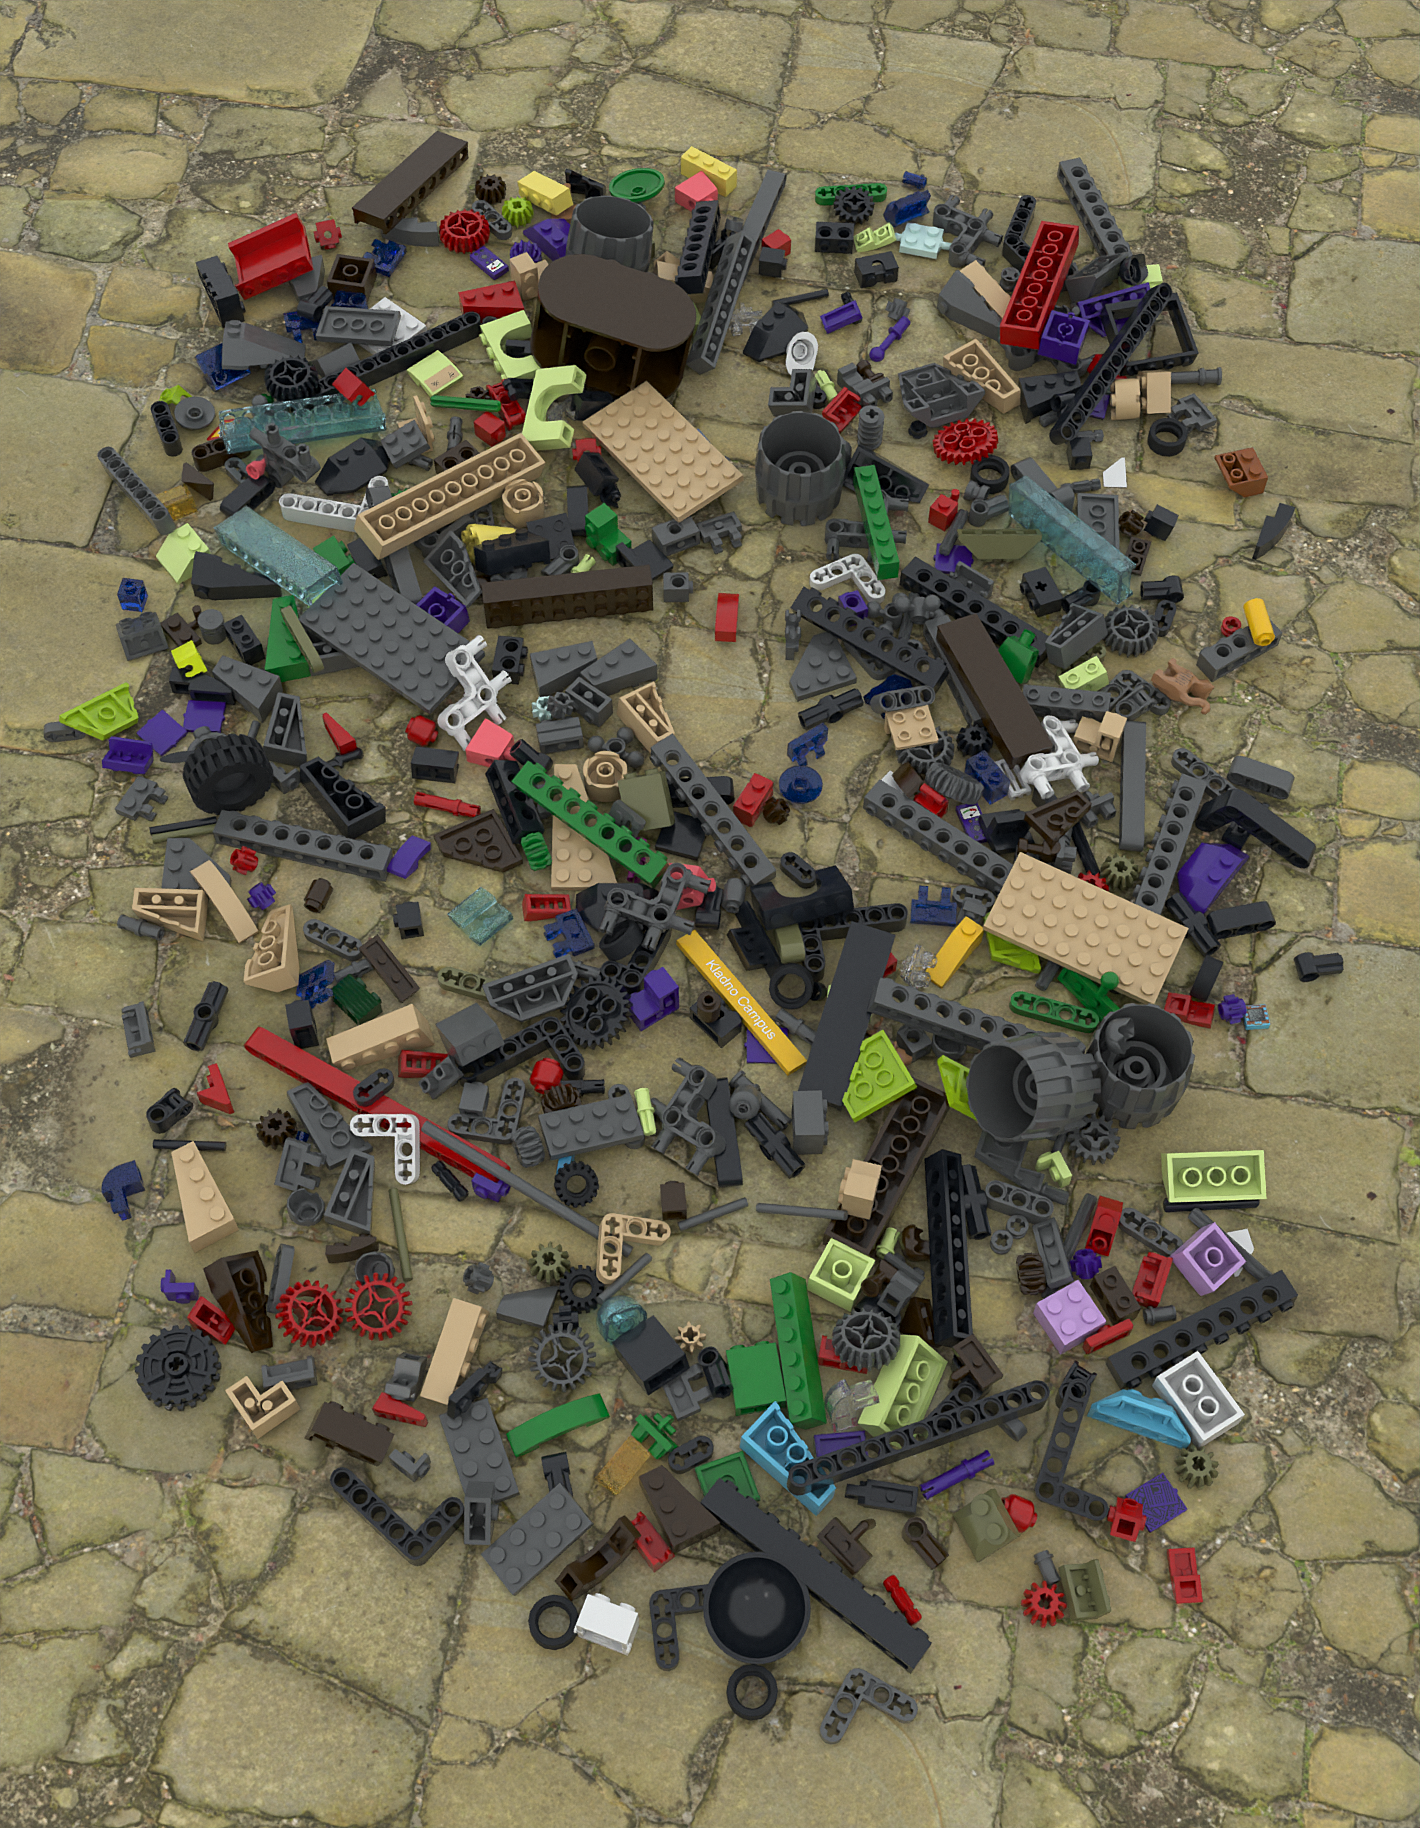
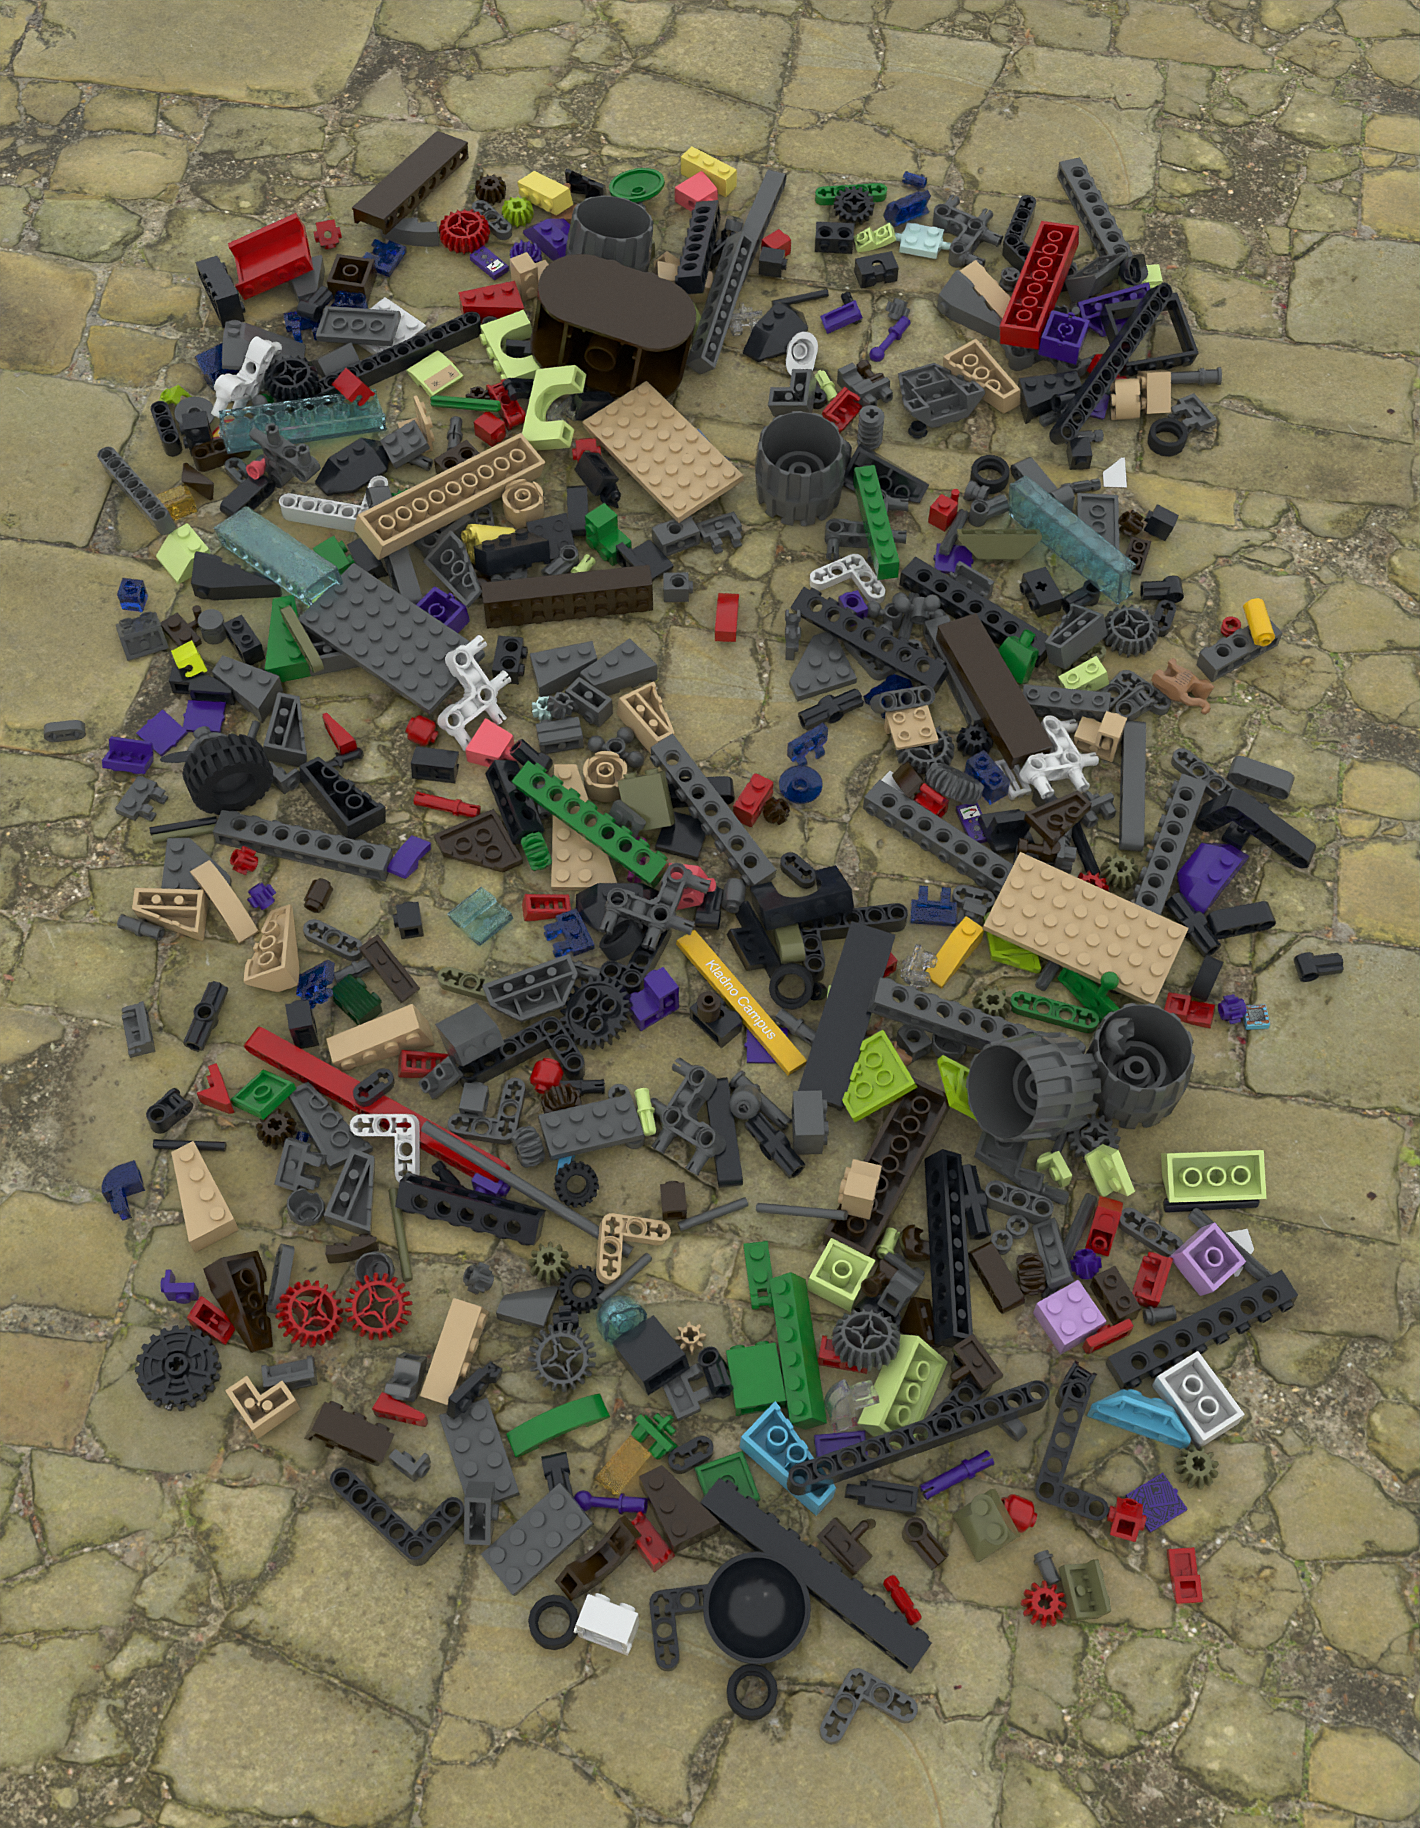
lime wing [59,682,139,741] -> none
red gear [933,418,999,465] -> none
dark orange slope [1214,447,1268,497] -> none
black slope [1252,503,1295,560] -> none
none -> black brick [179,411,214,457]
none -> white pin [211,336,282,418]
none -> green tile [230,1069,297,1120]
none -> black brick [395,1172,546,1246]
none -> dark purple pin [573,1490,648,1515]
none -> green plate [743,1241,774,1310]
none -> dark brown beam [968,1242,1025,1314]
none -> olive gear [972,985,1012,1020]
none -> yellowish green bracket [1084,1144,1135,1197]

